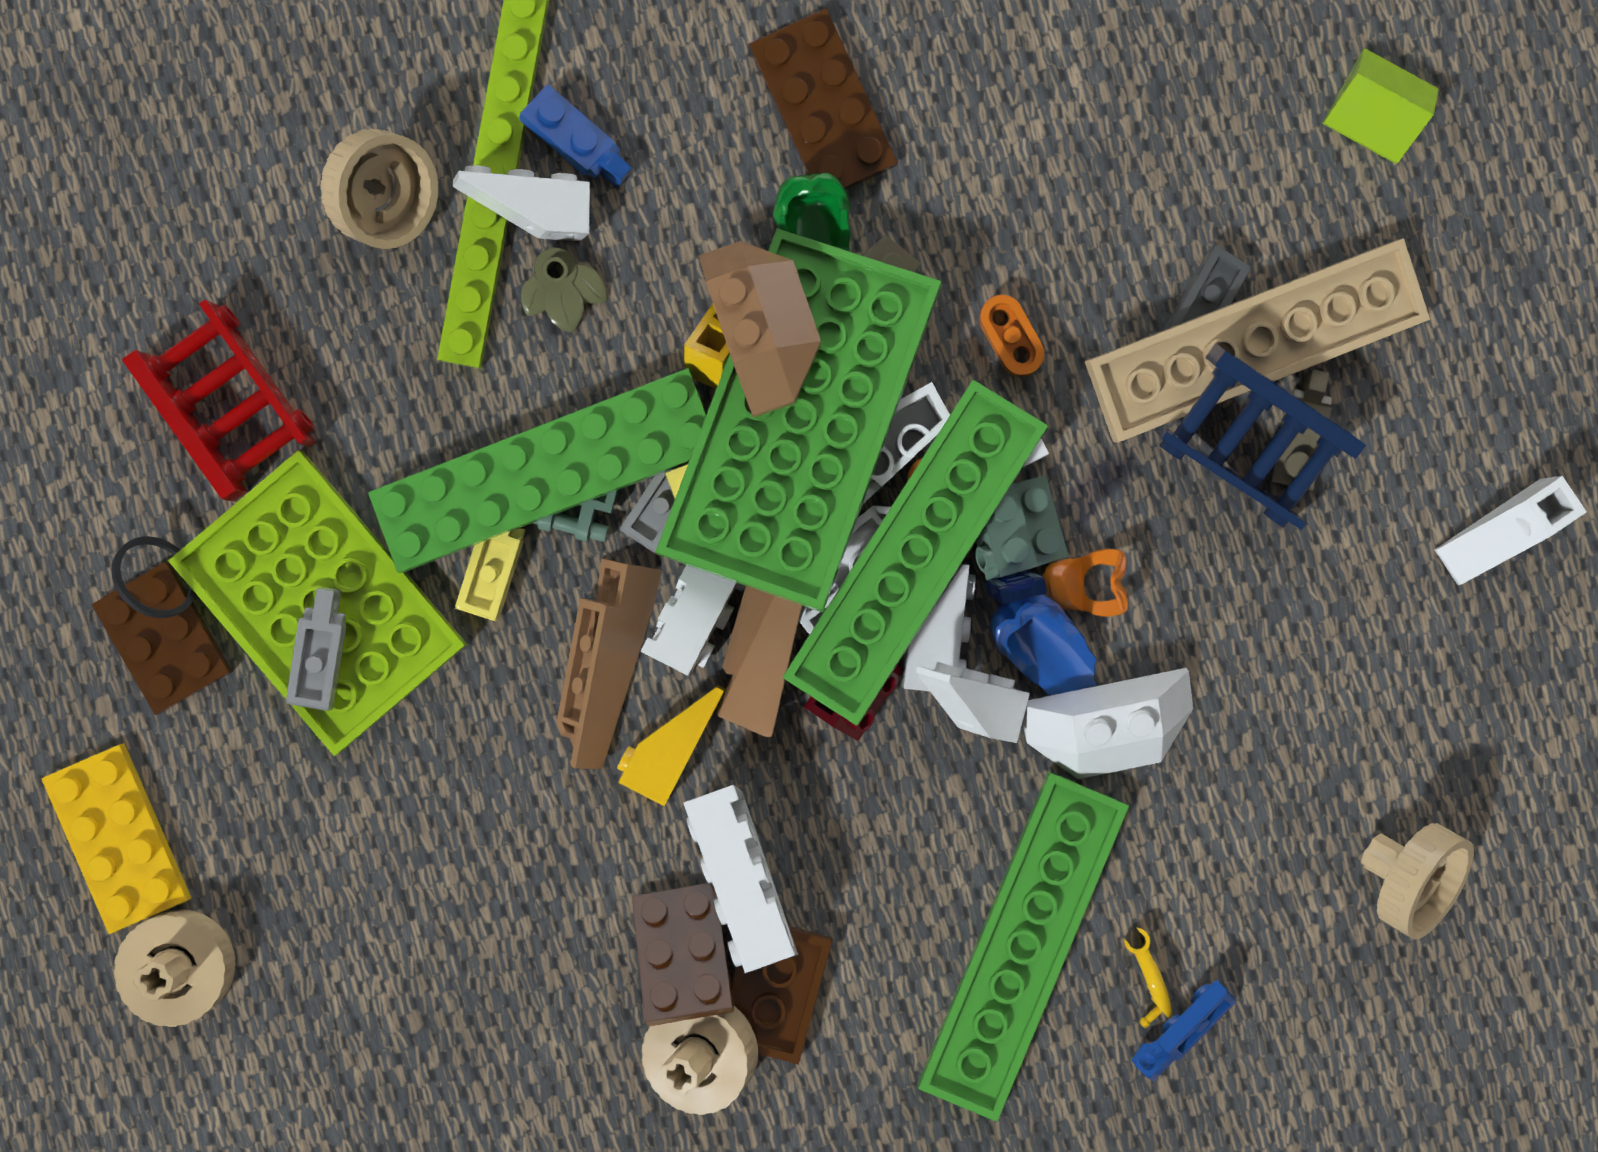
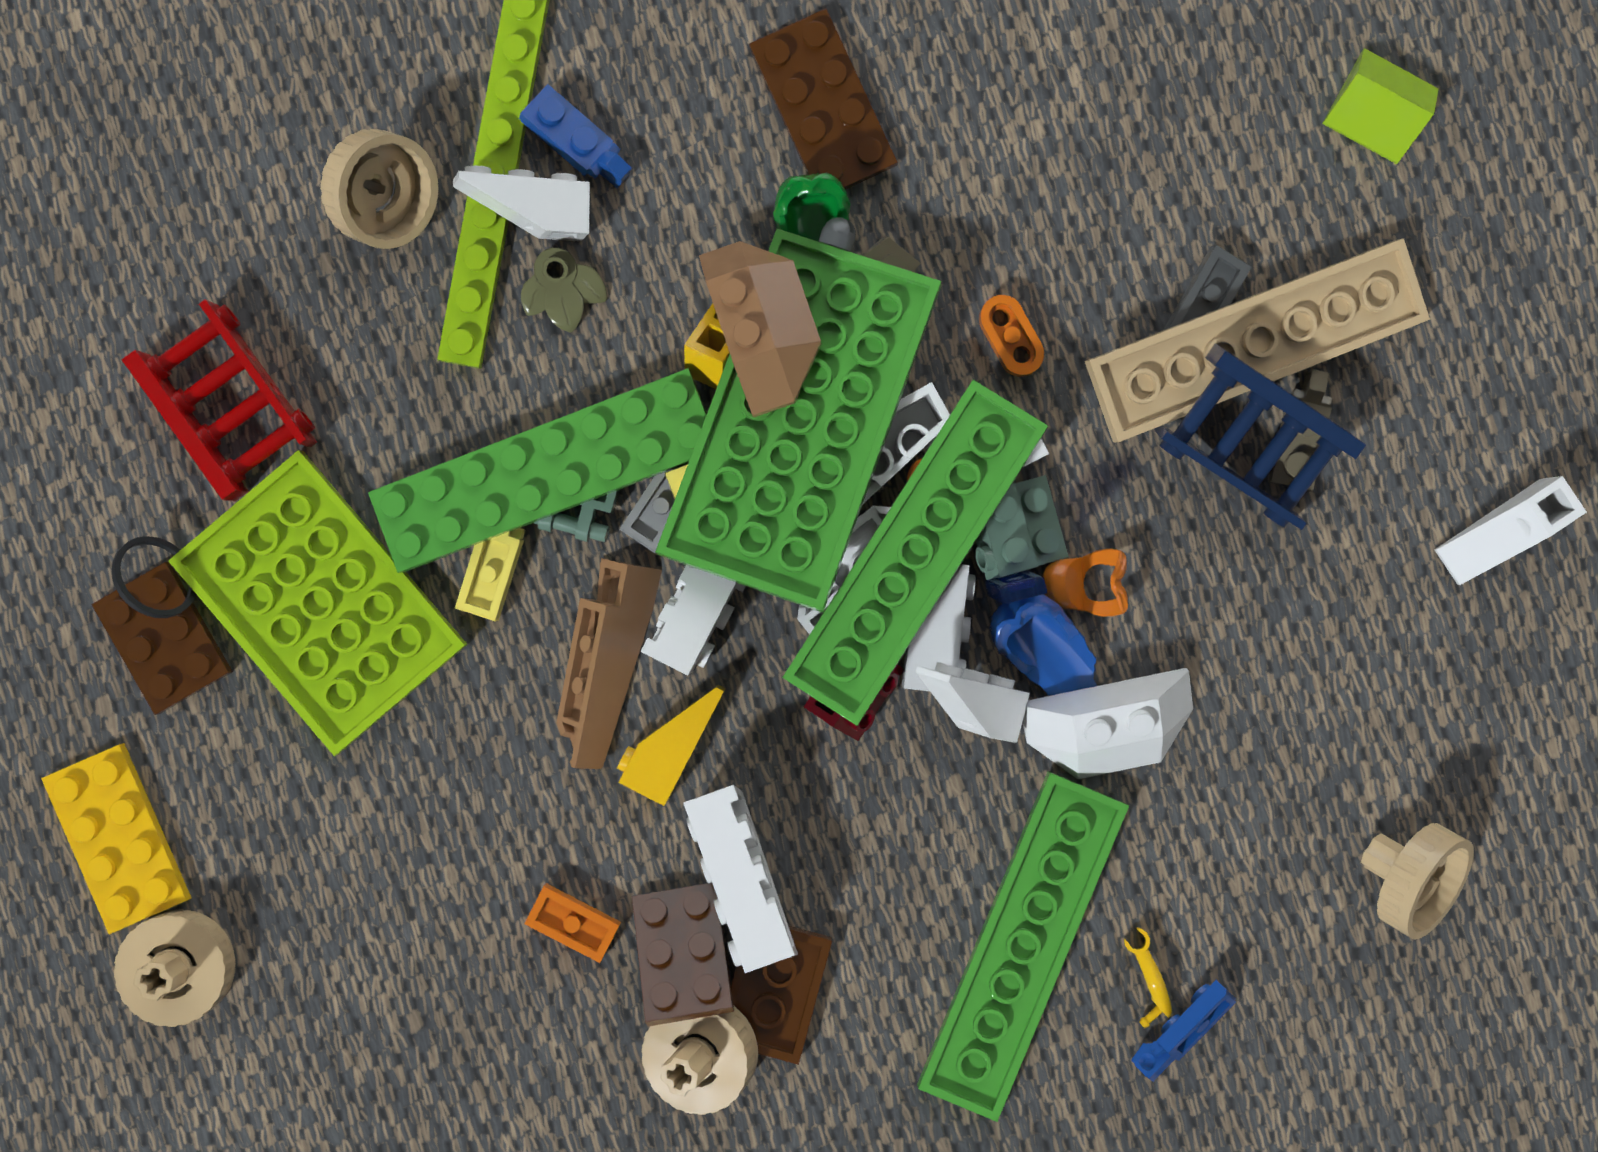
light grey hinge [286,587,346,711] -> none
medium nougat wedge [716,586,802,737] -> none
none -> orange plate [524,883,621,963]
none -> dark grey hinge [818,217,856,252]

